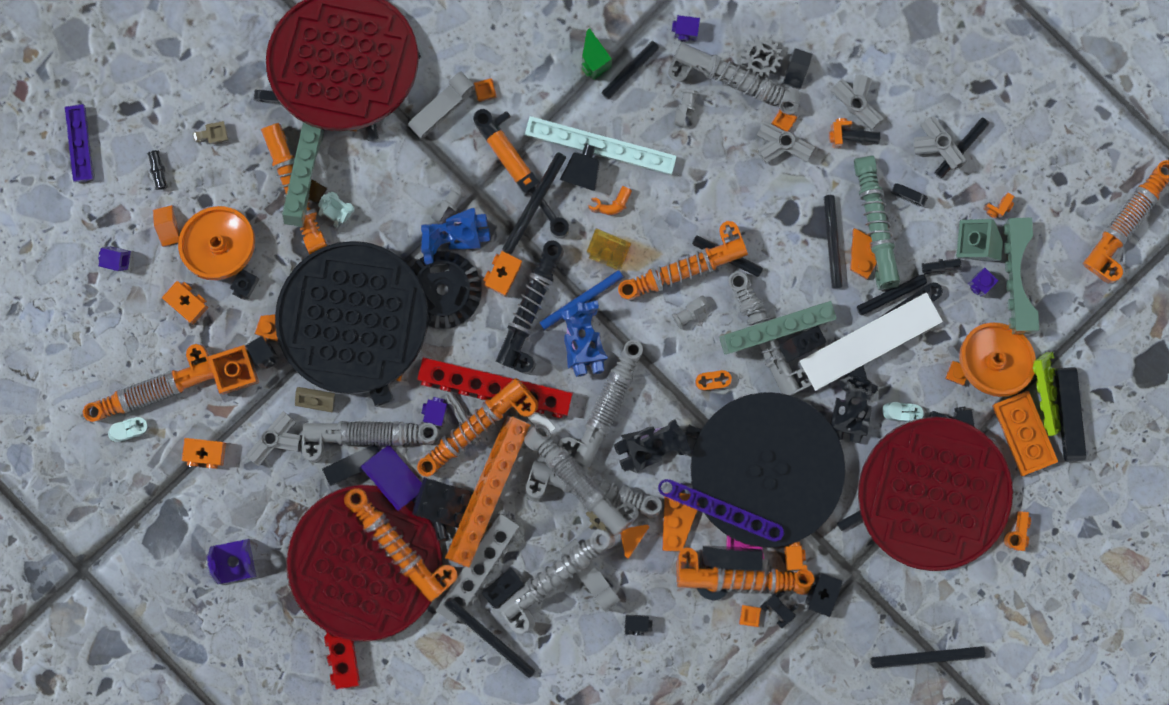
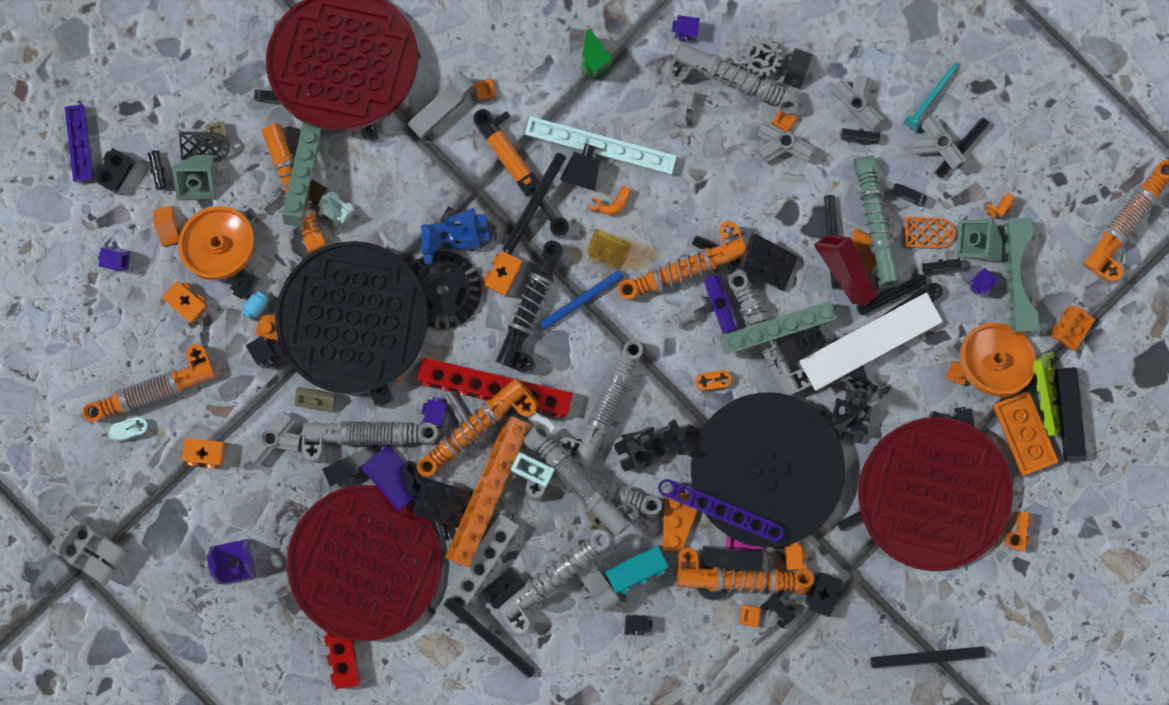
orange brick [208,345,259,395] -> none
orange piece [344,489,457,602] -> none
blue hips [561,300,608,377] -> none
black axle [602,41,659,99] -> none
orange slope [620,524,650,559] -> none
orange bracket [829,118,852,148] -> none
light aqua piece [882,402,923,422] -> none
none -> light grey connector [48,515,129,585]
none -> black brick [93,148,136,195]
none -> sand green slope [172,155,216,200]
none -> black window [179,131,230,161]
none -> medium azure brick [242,291,270,320]
none -> black beam [399,461,423,498]
none -> light aqua slope [511,453,554,487]
none -> teal piece [605,545,668,594]
none -> dark purple piece [703,275,738,334]
none -> black plate [738,233,798,291]
none -> dark red slope [814,234,877,306]
none -> teal piece [902,62,959,133]
none -> orange window [905,217,955,249]
none -> orange bracket [1050,305,1095,351]

